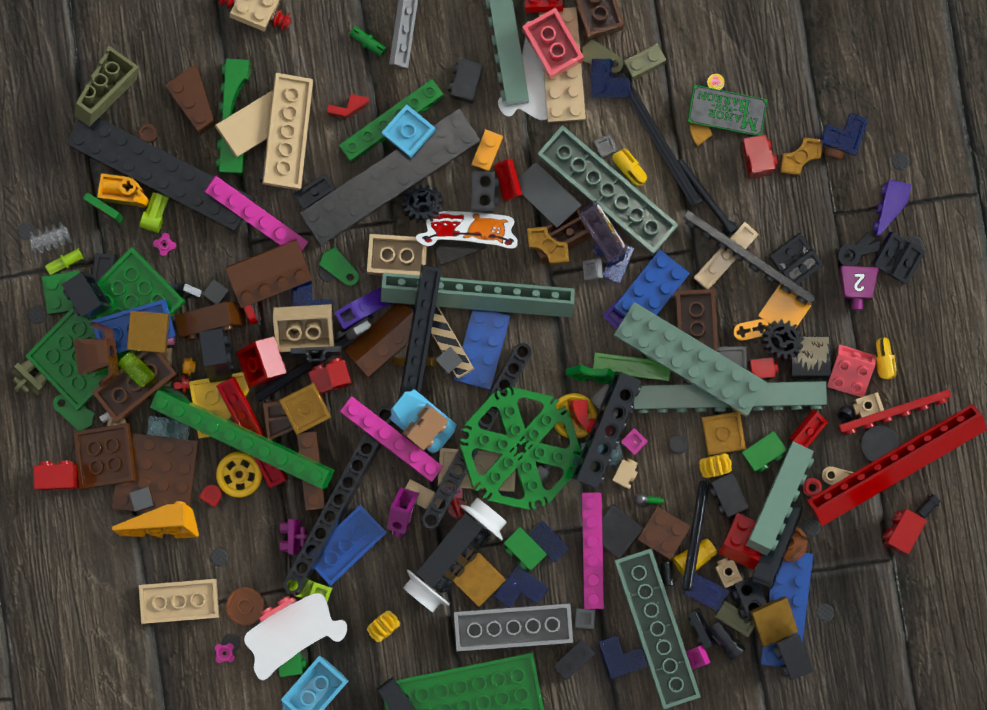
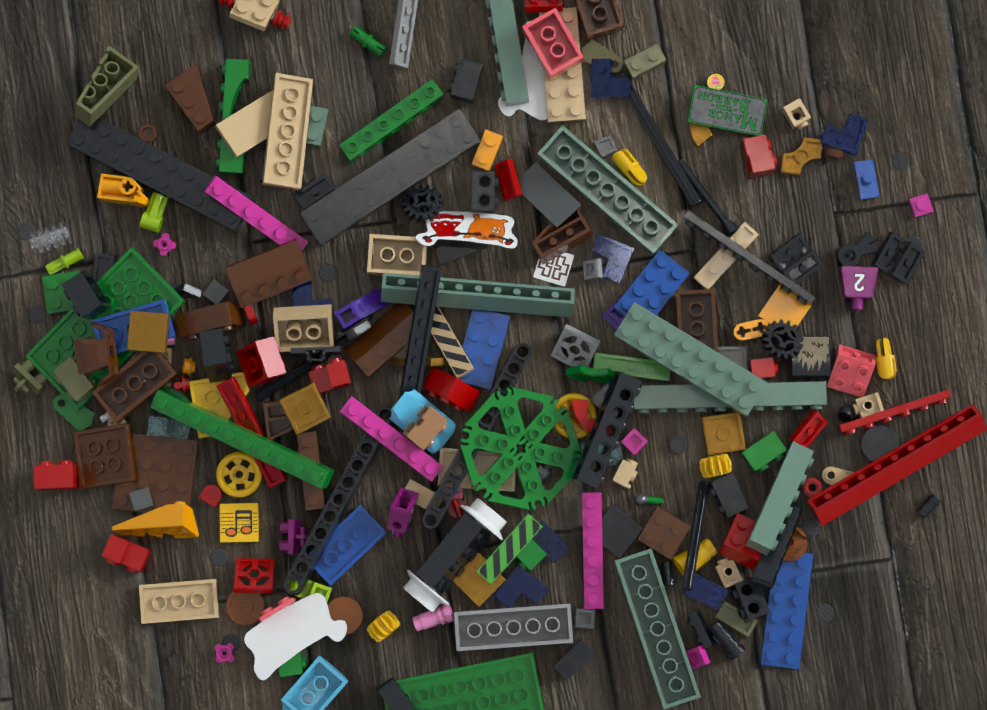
green tile [83,193,124,224] -> none
clear neon green arm [118,351,155,387] -> none
green piece [319,247,359,286] -> none
red slope [327,94,370,119] -> none
medium azure plate [381,104,436,158] -> none
dark grey tile [436,347,463,374] -> none
pearl gold tile [527,227,569,265] -> none
clear purple brick [579,200,627,262] -> none
clear blue plate [599,636,648,679] -> none
pearl gold tile [750,596,798,647] -> none
black brick [772,634,814,680] -> none
dark purple slope [872,179,911,238] -> none
red brick [882,509,927,555] -> none
none -> olive brick [53,356,99,402]
none -> red brick [102,534,152,574]
none -> yellow tile [220,503,259,543]
none -> red piece [233,558,275,594]
none -> sand green plate [306,106,329,147]
none -> dark orange tile [328,597,363,635]
none -> bright pink axle [412,604,454,632]
none -> red brick [422,367,481,412]
none -> tile [476,514,543,584]
none -> white sticker [533,252,574,287]
none -> light grey piece [551,324,600,367]
none -> tan brick [781,98,811,130]
none -> blue tile [853,159,880,201]
none -> dark pink plate [908,193,933,218]

